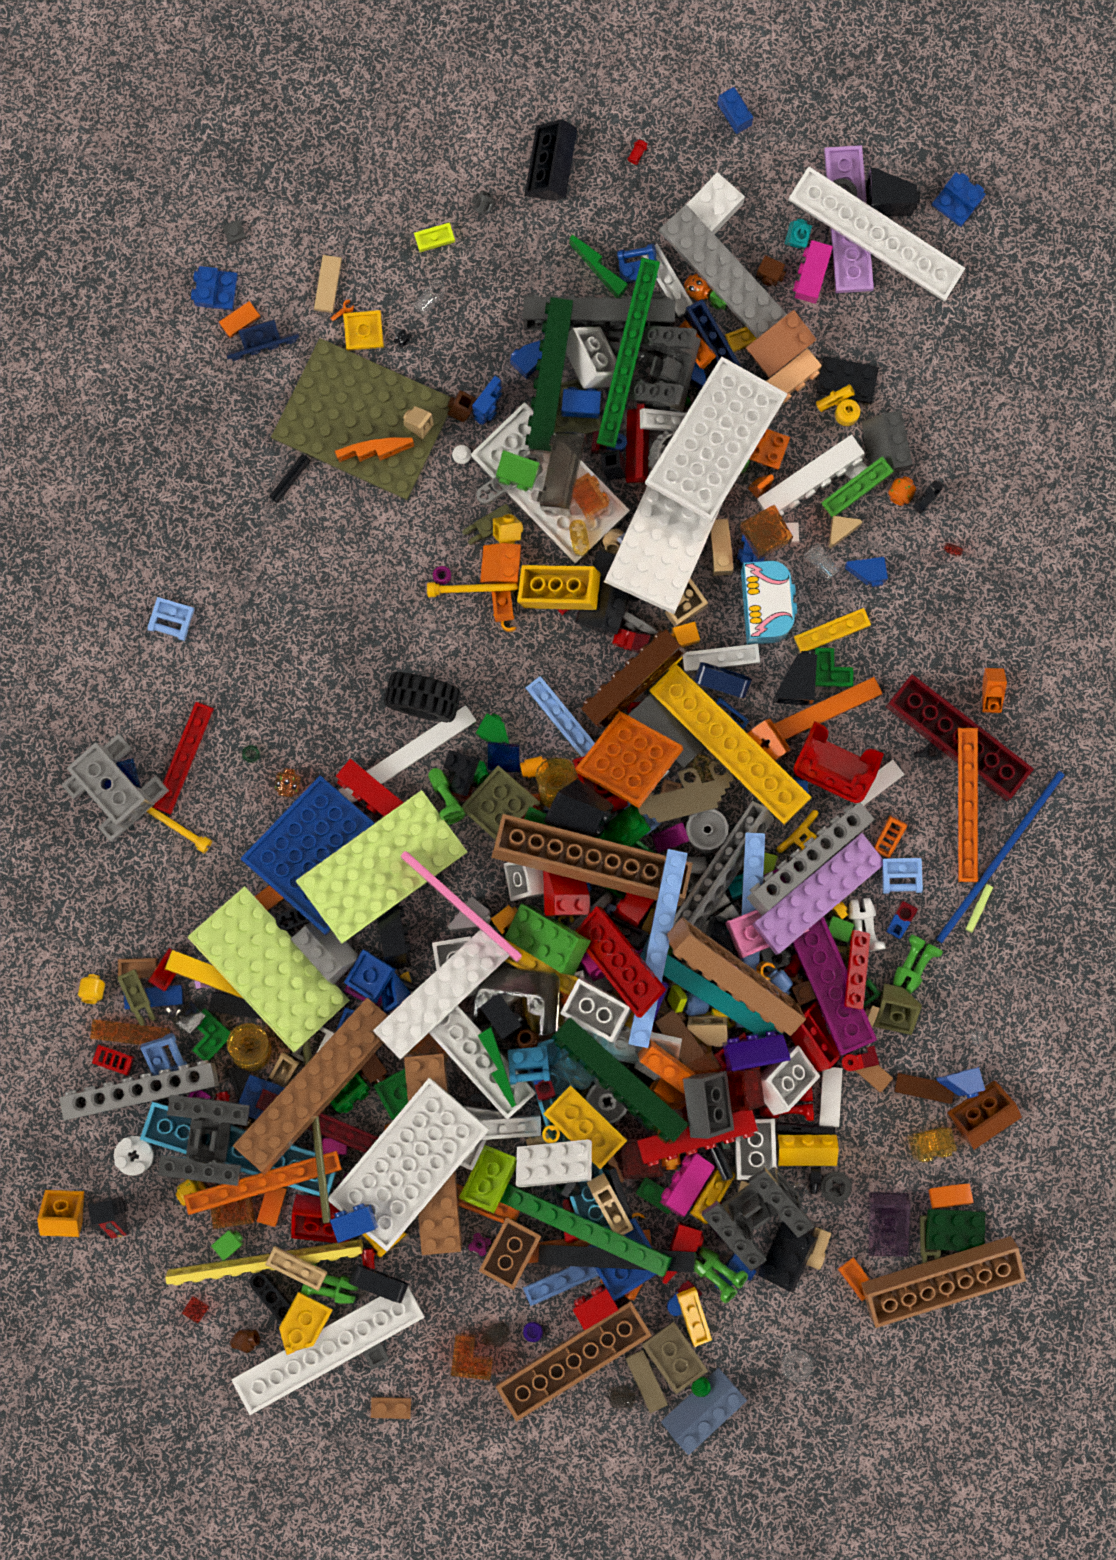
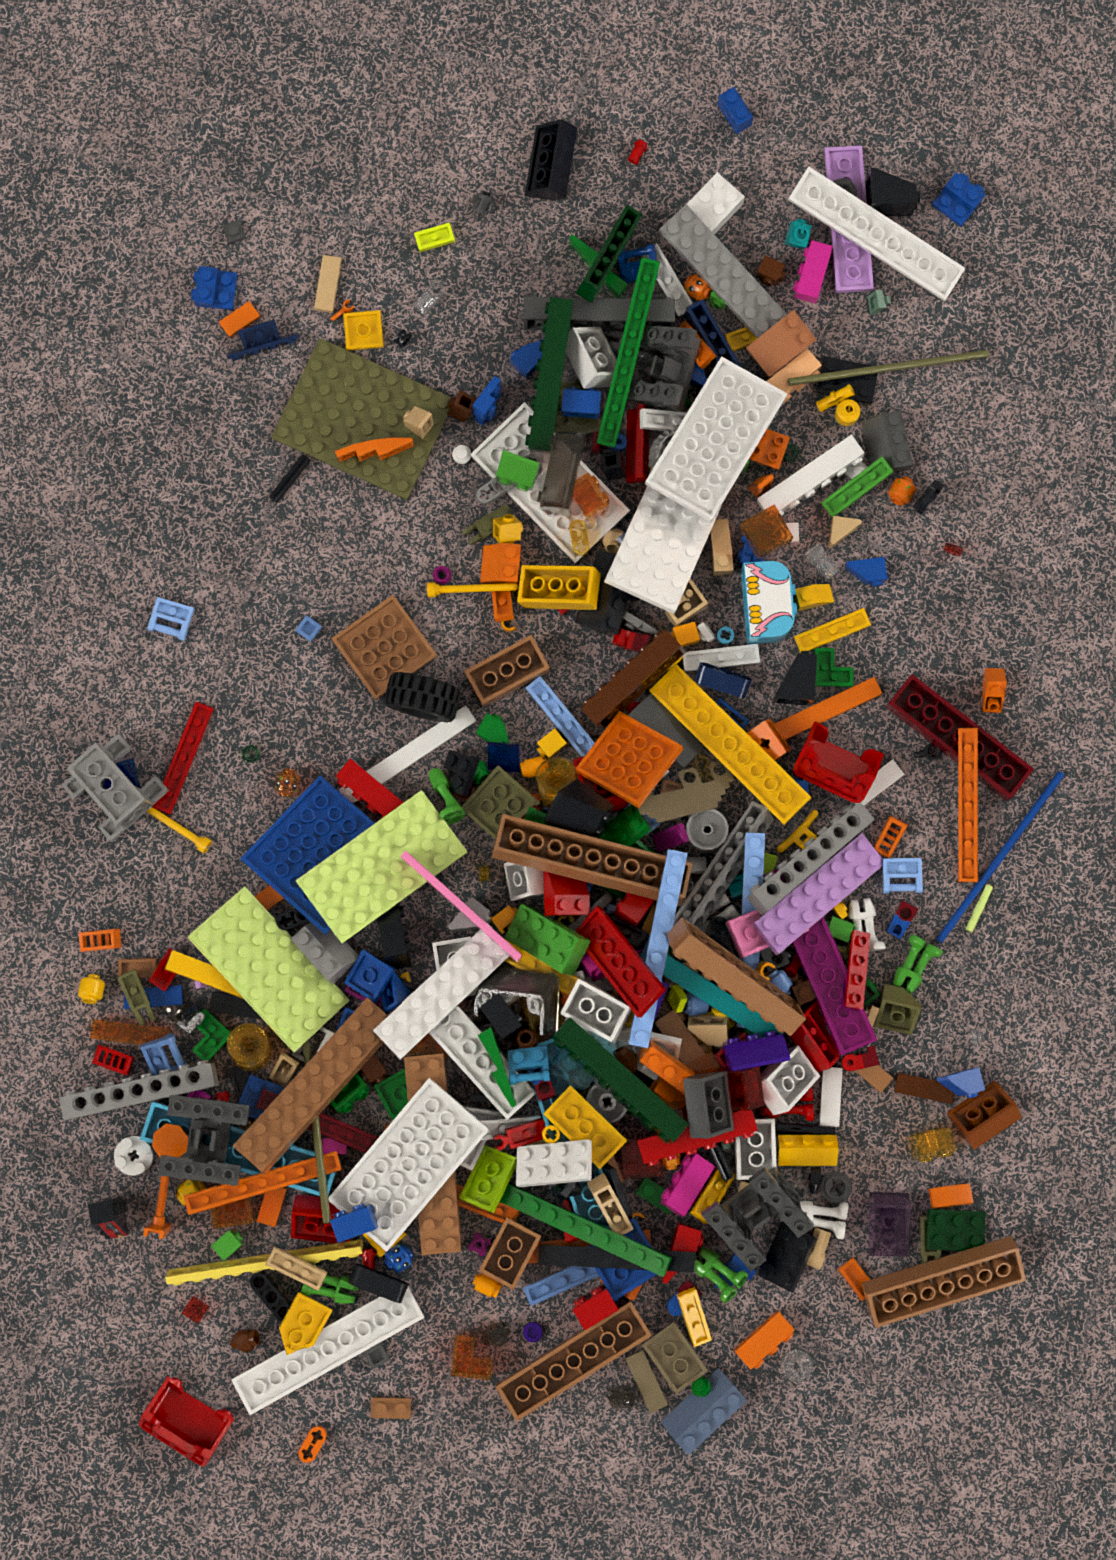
light orange slope [37,1190,84,1237] -> none
none -> orange slope [79,929,121,952]
none -> red windscreen [139,1376,235,1467]
none -> orange piece [143,1123,189,1239]
none -> medium blue plate [295,615,322,642]
none -> orange beam [298,1426,327,1463]
none -> medium nougat plate [331,595,438,700]
none -> blue head [383,1243,414,1273]
none -> medium nougat brick [464,635,550,707]
none -> light orange brick [472,1273,502,1298]
none -> clear yellow bush [479,865,489,883]
none -> red plate [492,1118,548,1150]
none -> yellow brick [536,728,567,759]
none -> dark green brick [576,205,643,303]
none -> reddish brown rock [613,1045,637,1074]
none -> white plate [697,622,716,643]
none -> medium azure bush [717,626,734,645]
none -> orange brick [733,1310,795,1370]
none -> clear green bush [783,444,799,462]
none -> olive piece [787,350,989,386]
none -> yellow slope [794,584,834,611]
none -> white piece [800,1201,848,1240]
none -> sand green tile [867,290,891,315]

